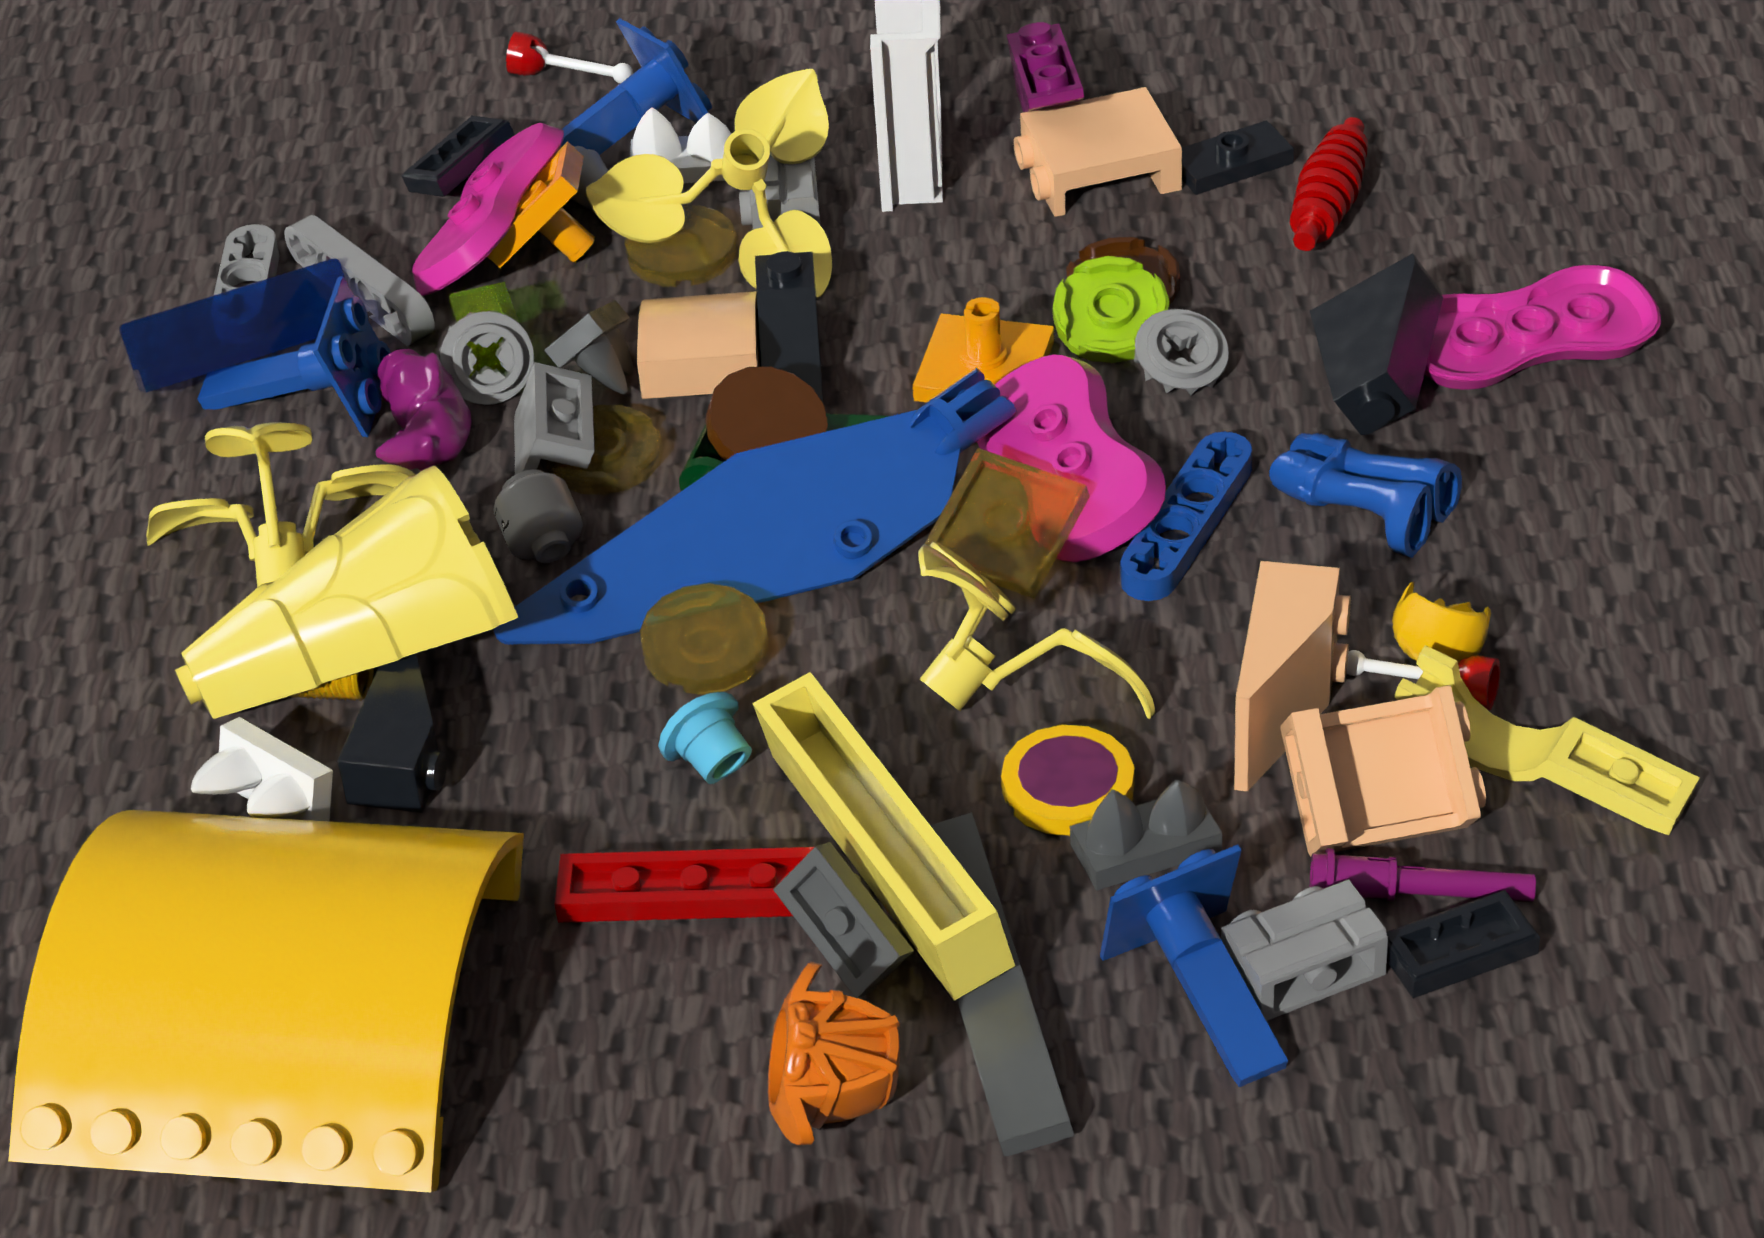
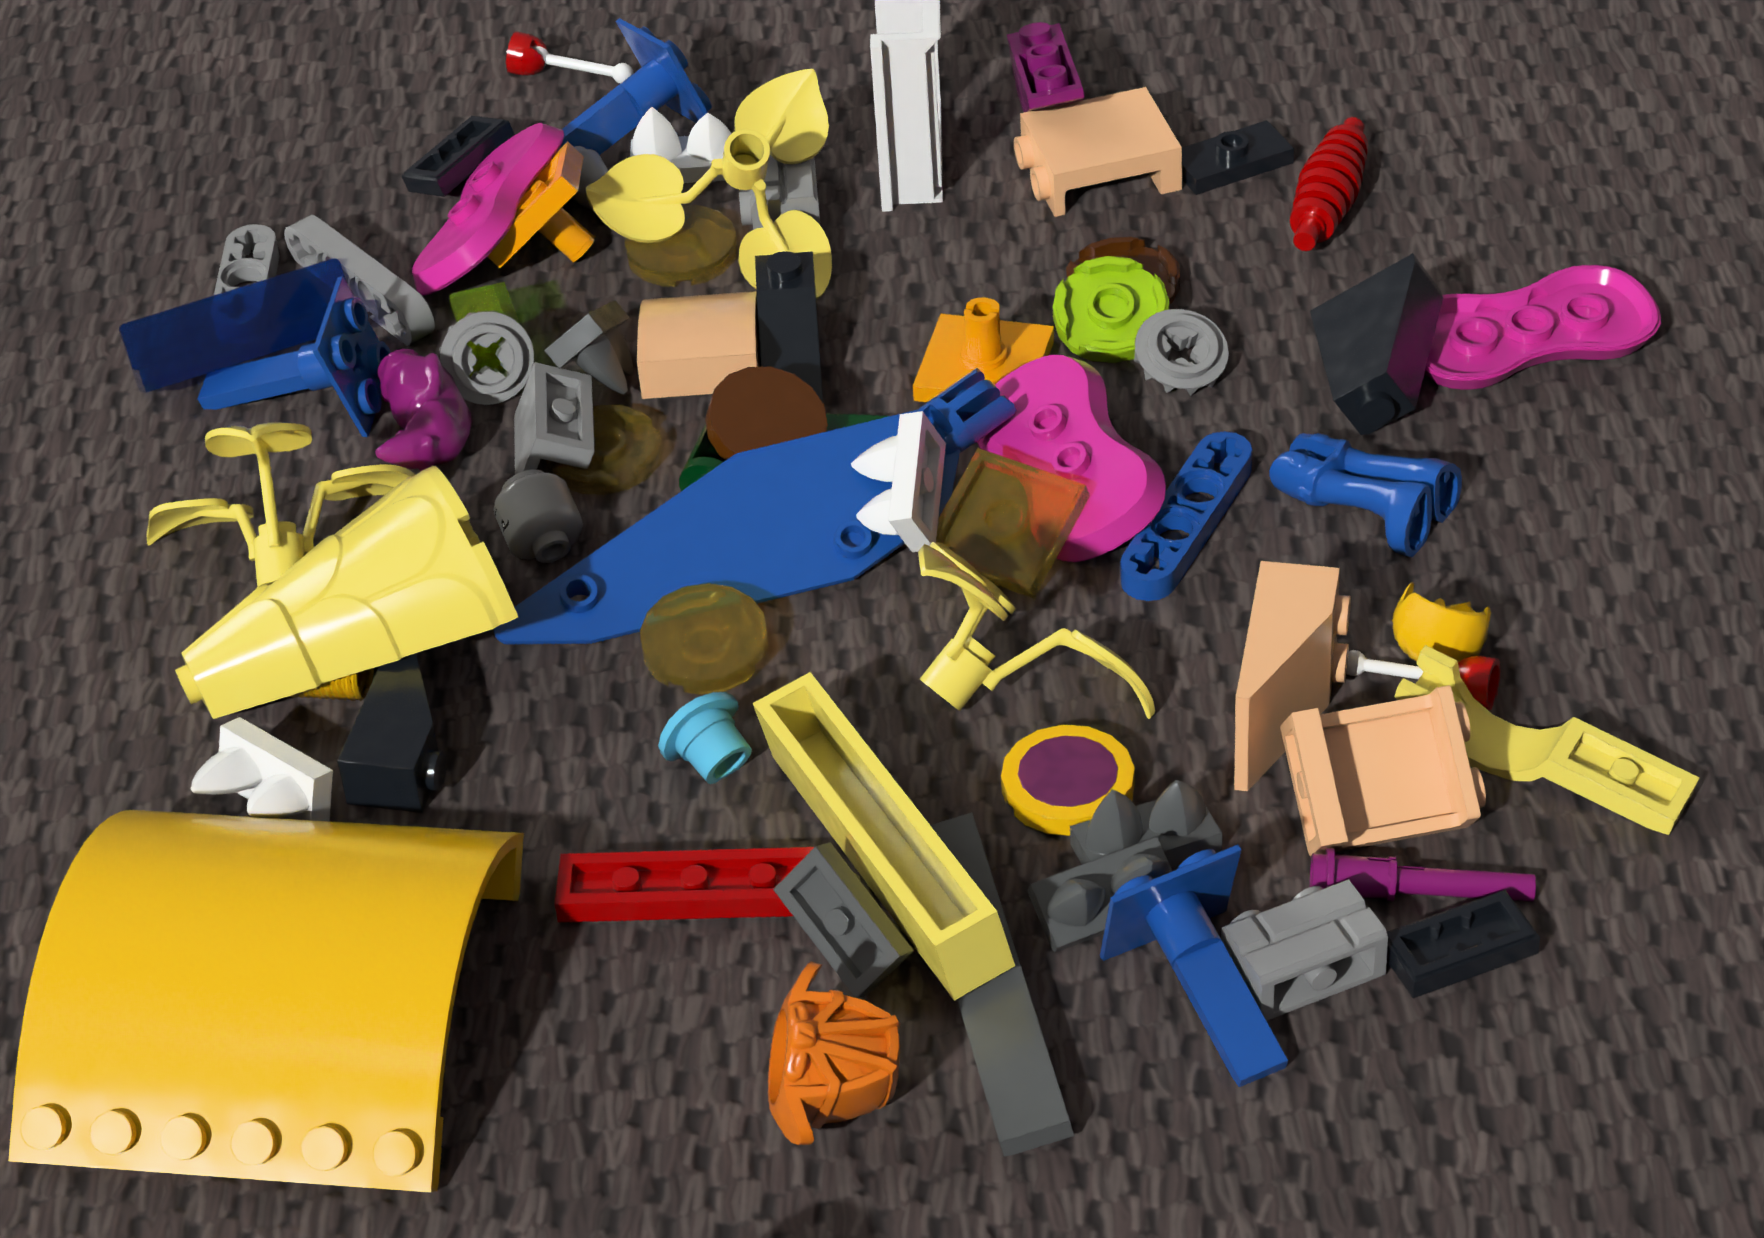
none -> white tile [851,411,946,552]
none -> dark grey tile [1027,836,1172,953]

